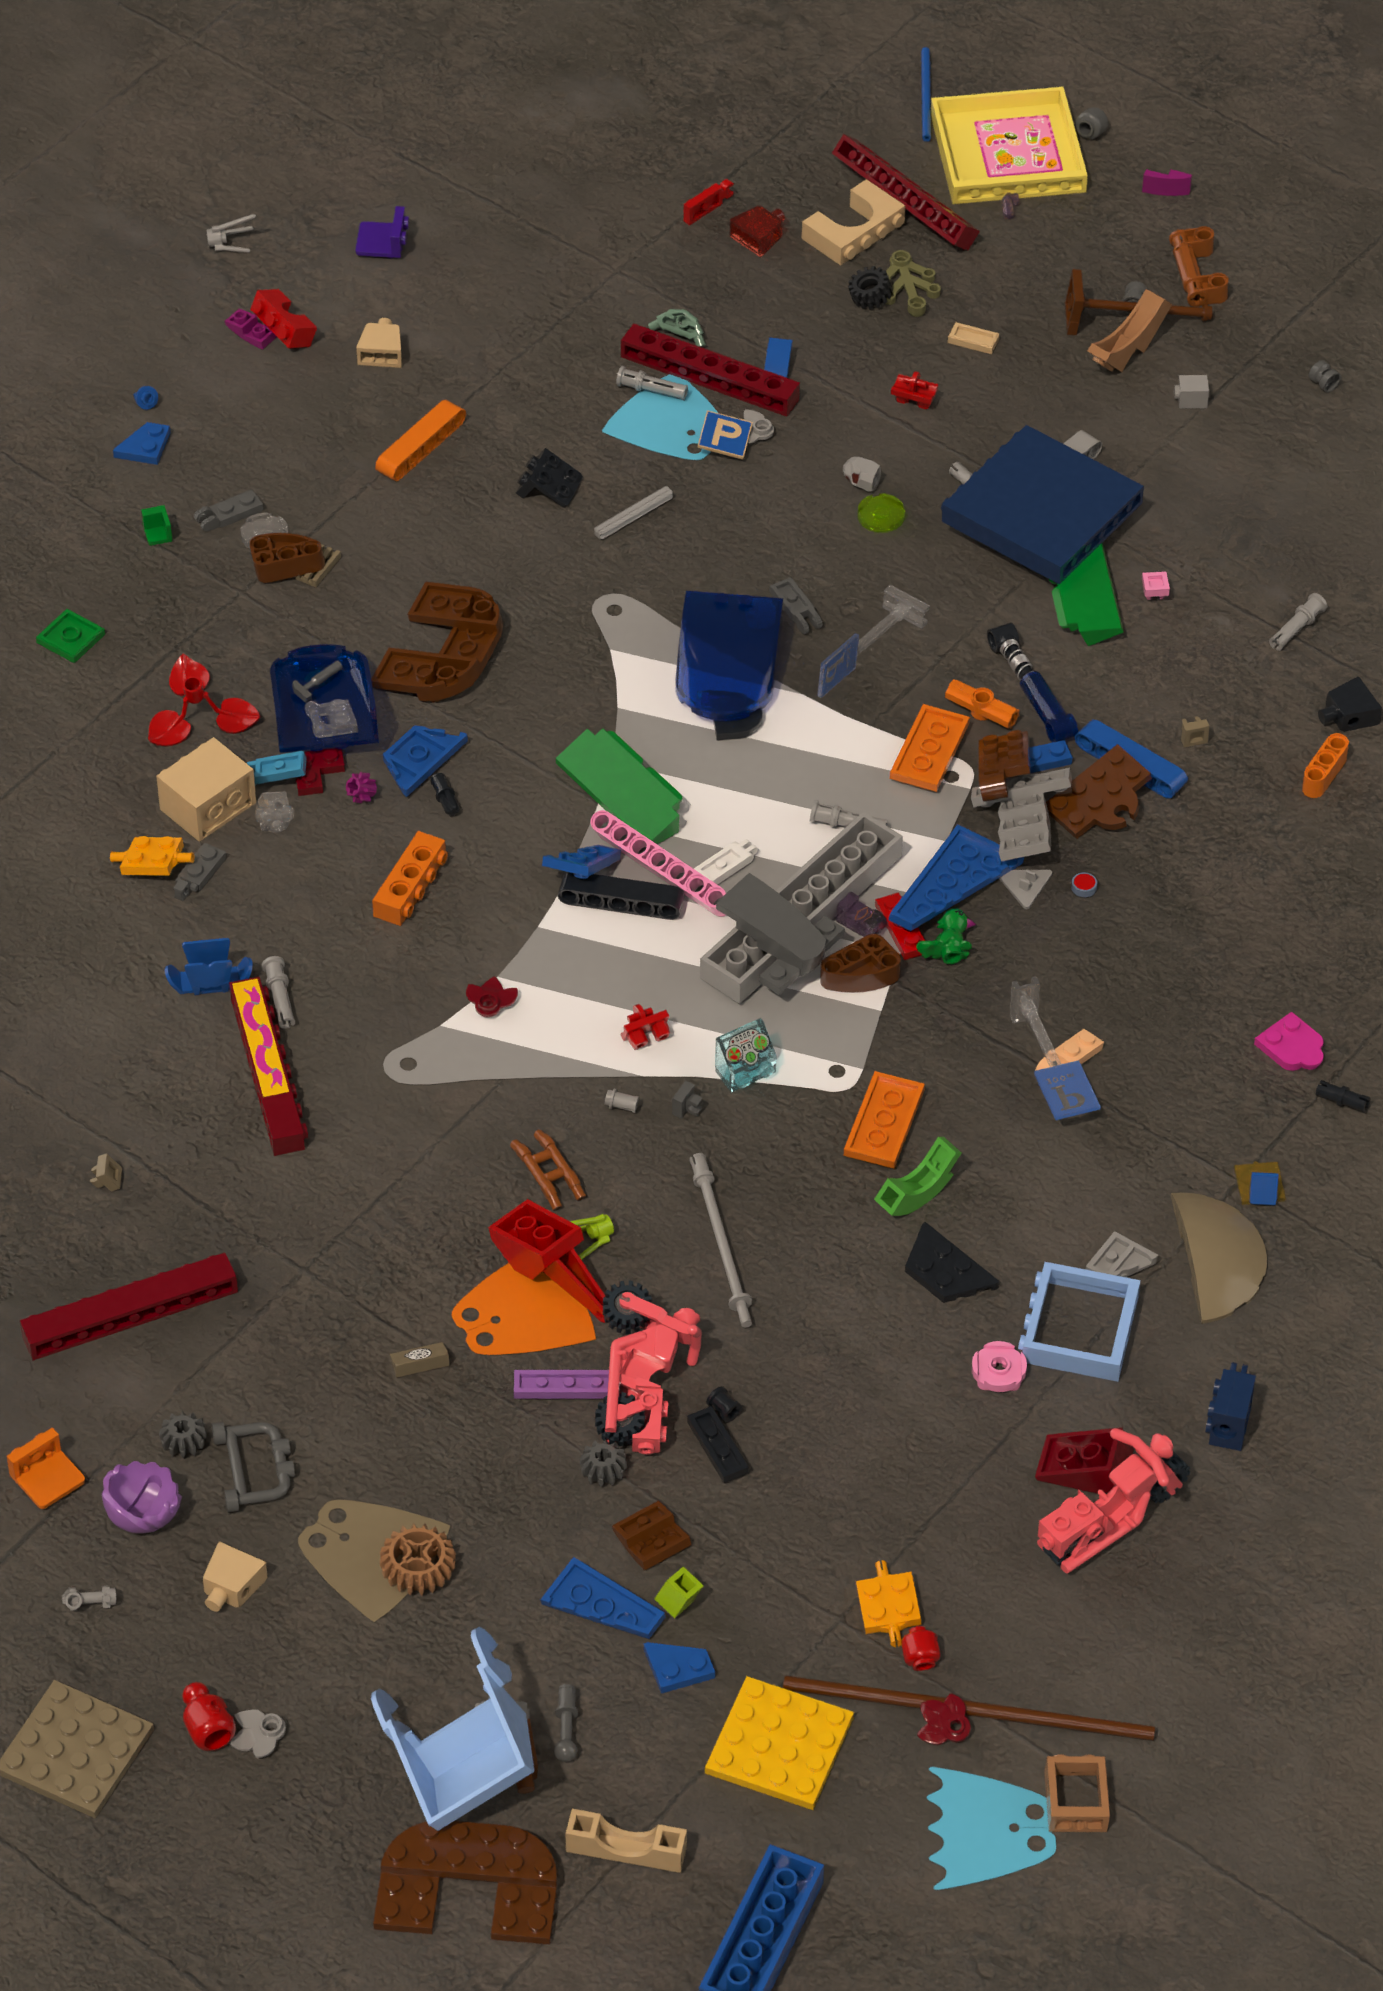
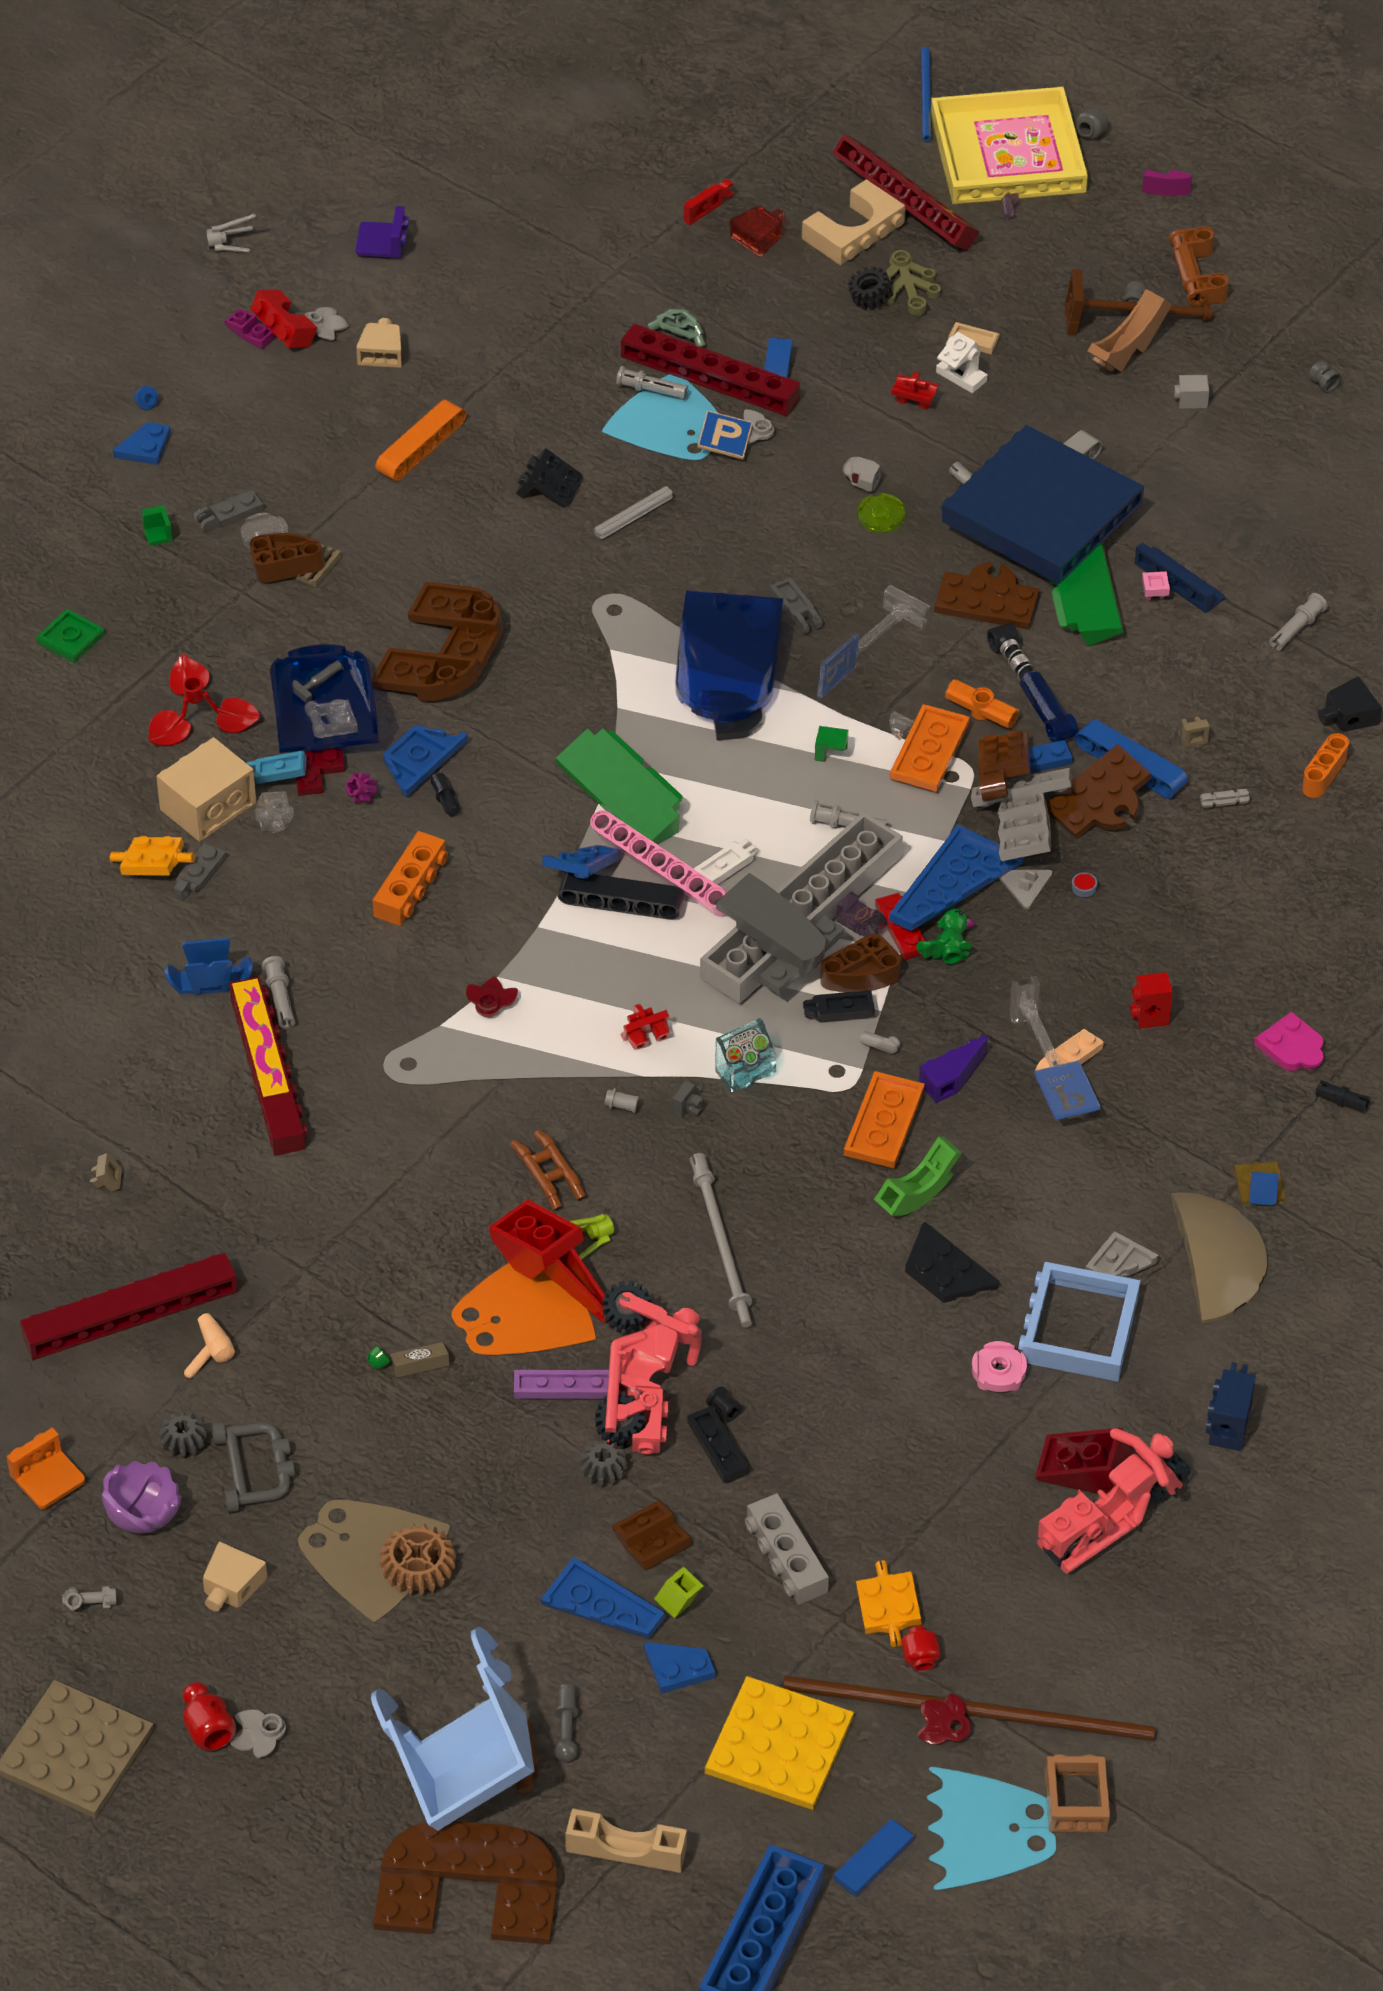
none -> light nougat piece [184,1313,235,1378]
none -> light grey plate [304,307,349,341]
none -> green hinge [367,1345,391,1369]
none -> light grey brick [745,1493,829,1605]
none -> black hinge [803,990,875,1021]
none -> green panel [815,726,849,762]
none -> blue tile [834,1819,914,1897]
none -> light grey arm [860,1031,900,1054]
none -> clear tile [889,711,914,740]
none -> dark purple slope [919,1035,988,1103]
none -> reddish brown plate [934,562,1039,630]
none -> white tile [936,331,987,393]
none -> red brick [1130,972,1173,1029]
none -> dark blue panel [1134,542,1225,613]
none -> light grey axle [1200,789,1250,808]

